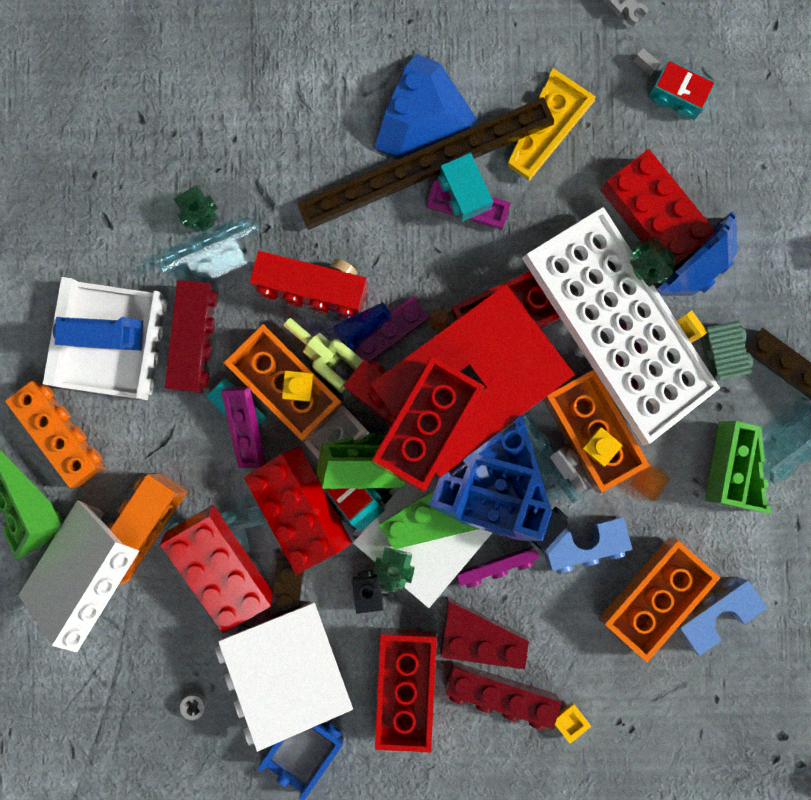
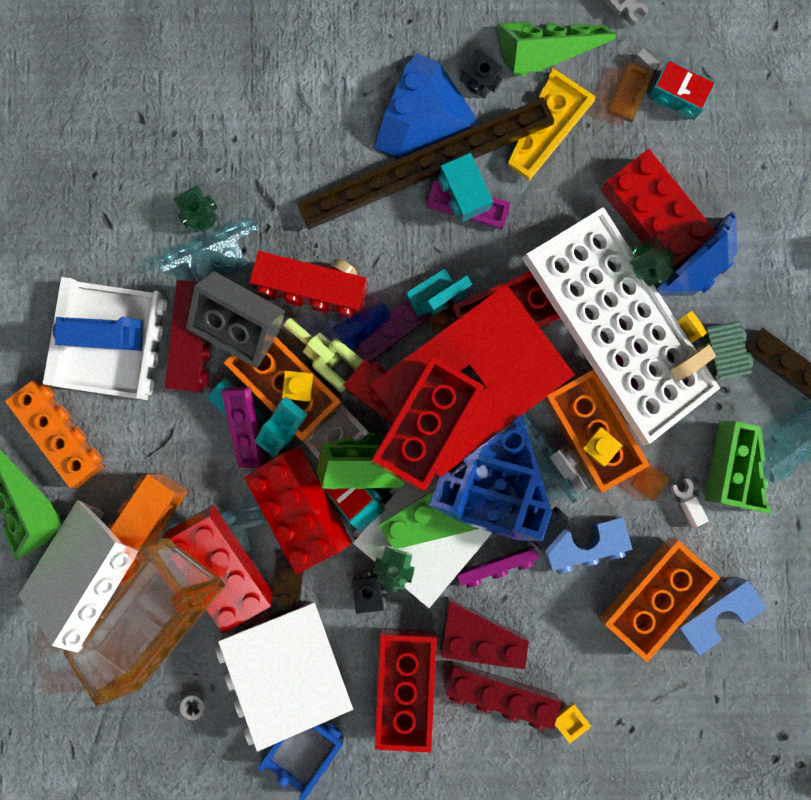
none -> windscreen [63,538,225,707]
none -> dark grey slope [186,271,285,368]
none -> teal slope [254,397,307,458]
none -> teal bracket [405,269,472,317]
none -> black brick [460,49,503,98]
none -> bright green wedge [497,22,616,76]
none -> clear orange plate [607,62,653,123]
none -> tan beam [669,344,717,381]
none -> white bar [670,478,709,528]

